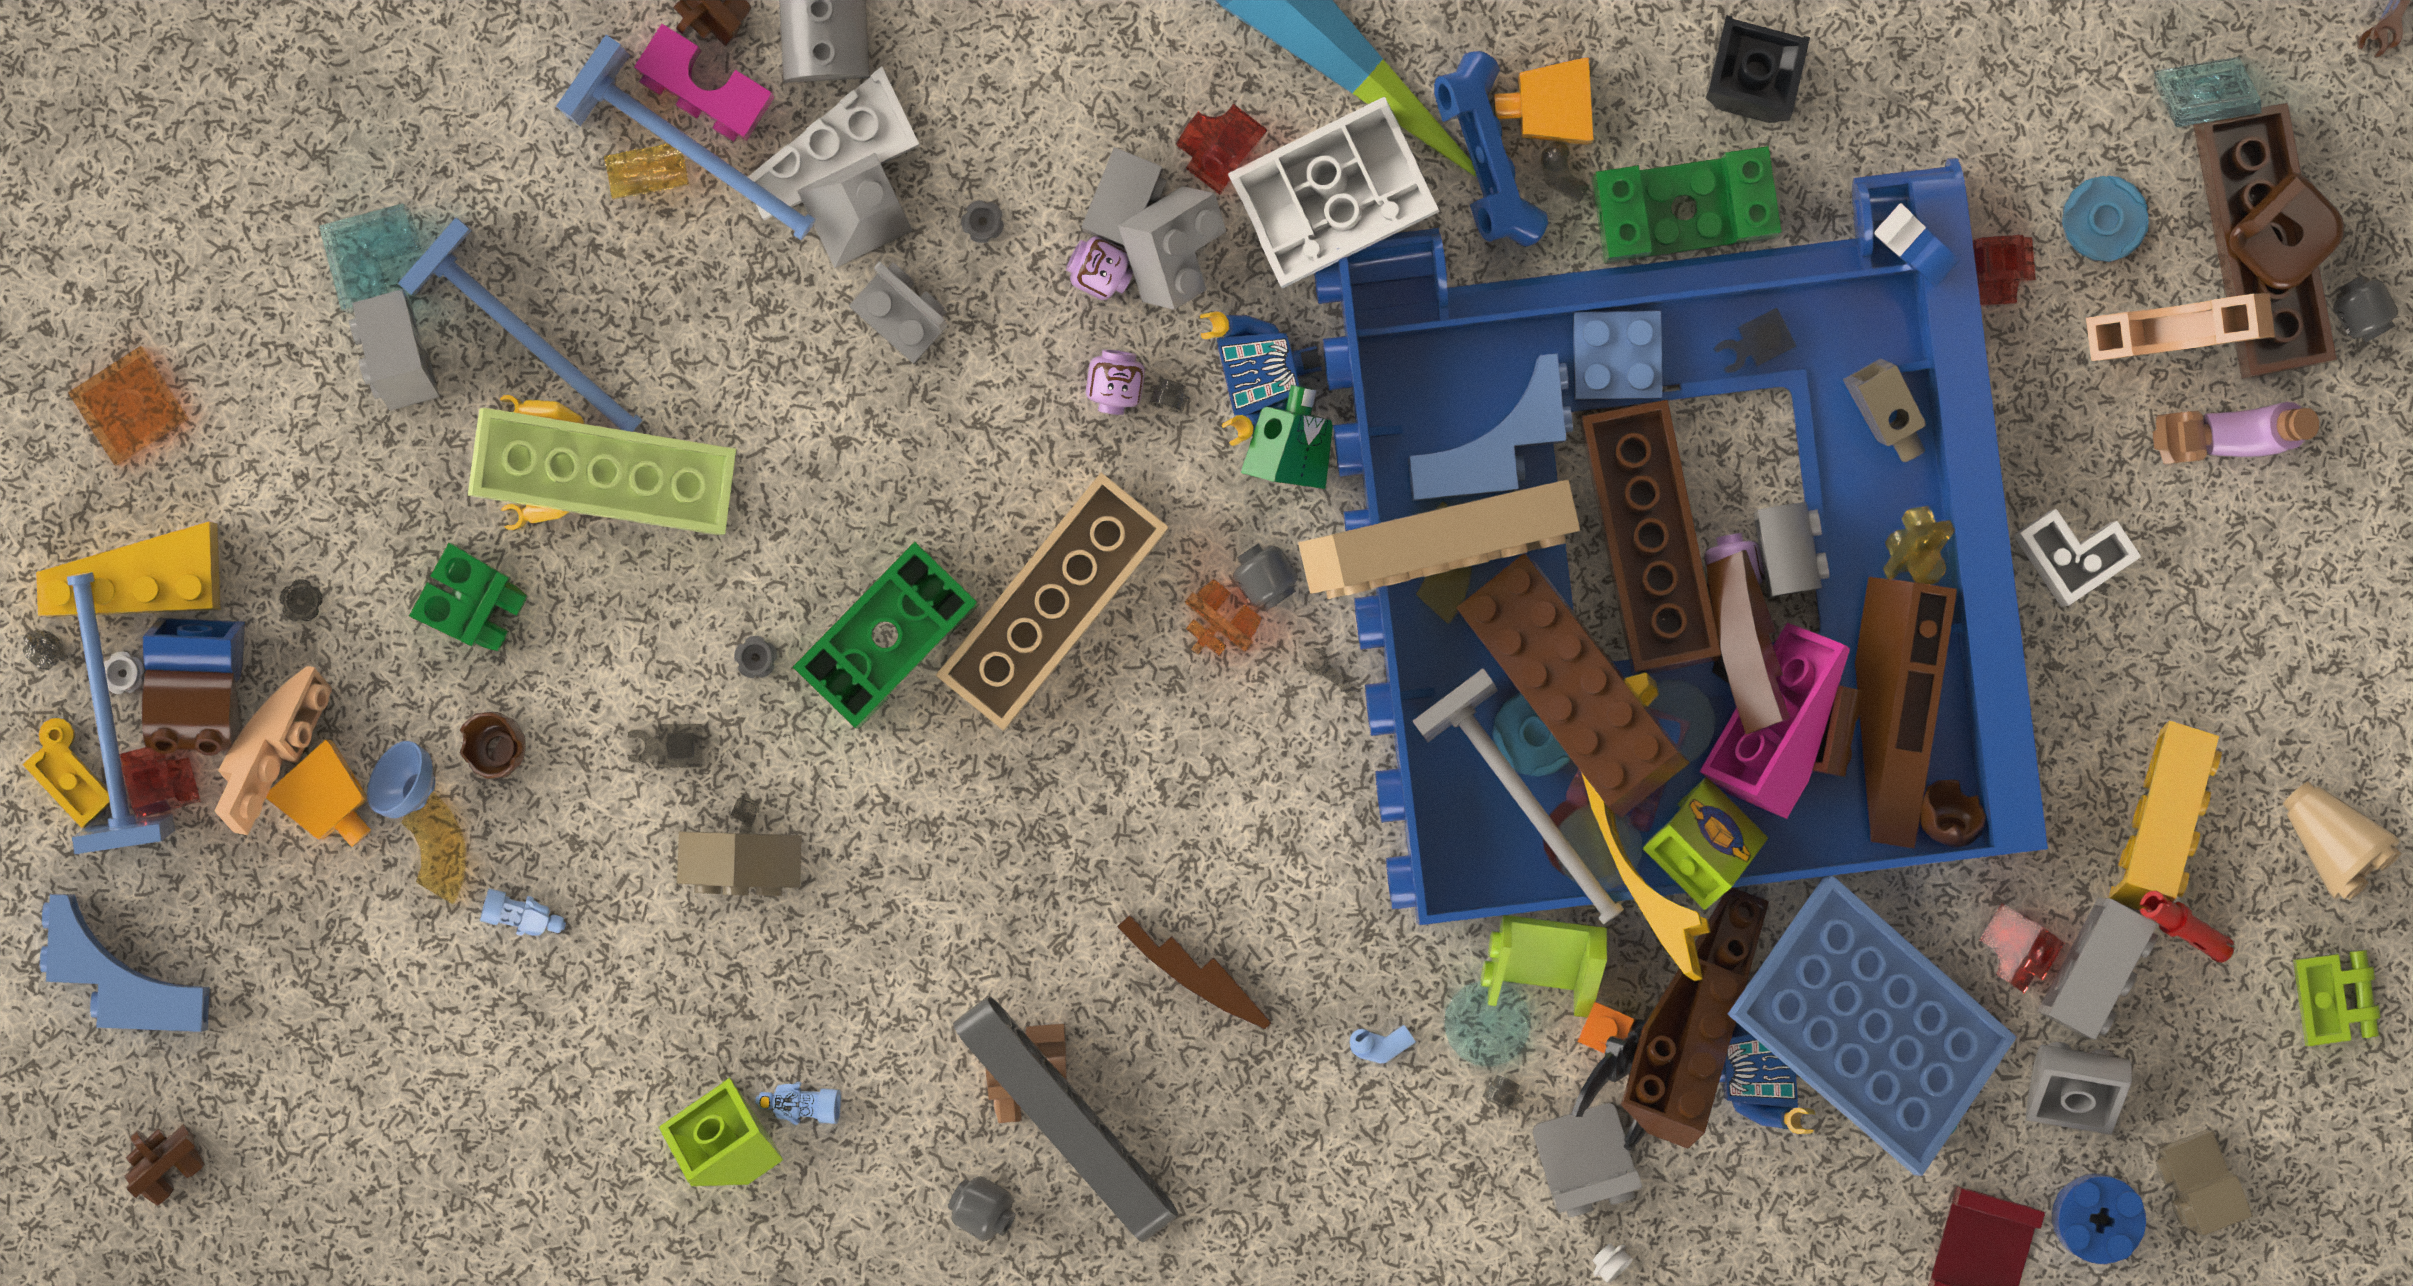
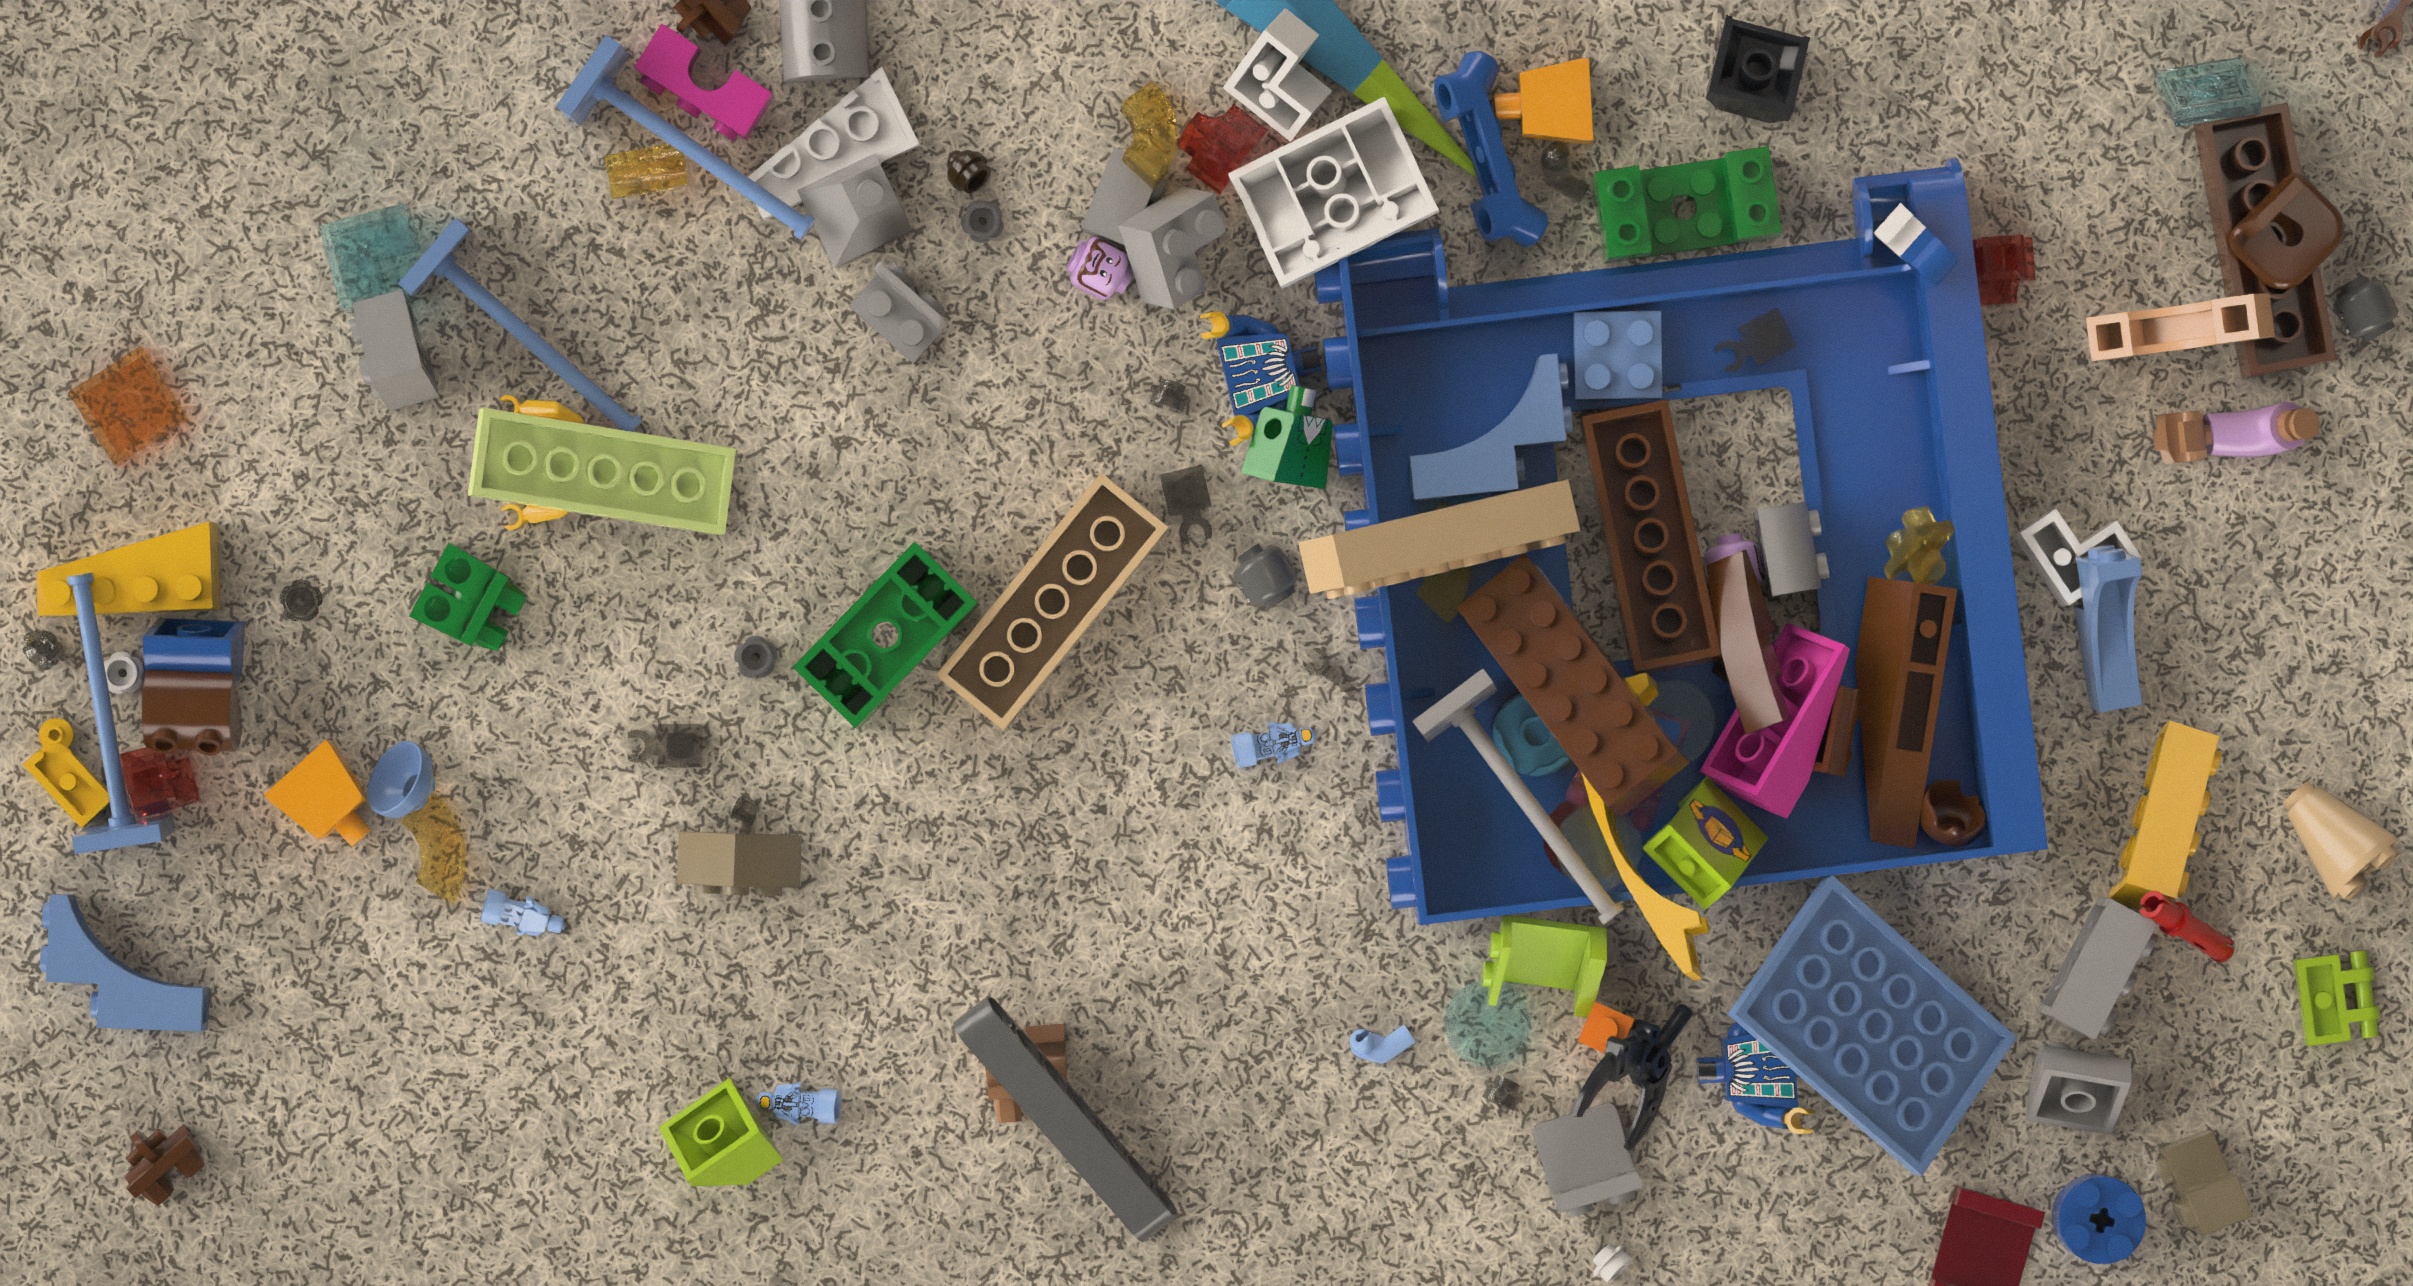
light nougat slope [215,666,332,835] -> none
reddish brown hair [460,712,526,779] -> none
dark grey head [948,1176,1016,1241] -> none
lavender head [1086,349,1145,415] -> none
reddish brown slope [1117,914,1271,1029] -> none
clear orange hips [1185,579,1262,656] -> none
reddish brown wedge [1621,887,1769,1149] -> none
dark tan torso [1843,358,1926,462] -> none
clear red brick [1979,903,2065,993] -> none
dark azure tile [2062,176,2149,262] -> none
none -> dark brown plate [947,150,991,194]
none -> clear yellow tile [1120,80,1178,189]
none -> clear smoke plate [1160,465,1212,545]
none -> white brick [1223,8,1332,142]
none -> light blue piece [1231,722,1317,768]
none -> medium blue arch [2074,545,2142,713]

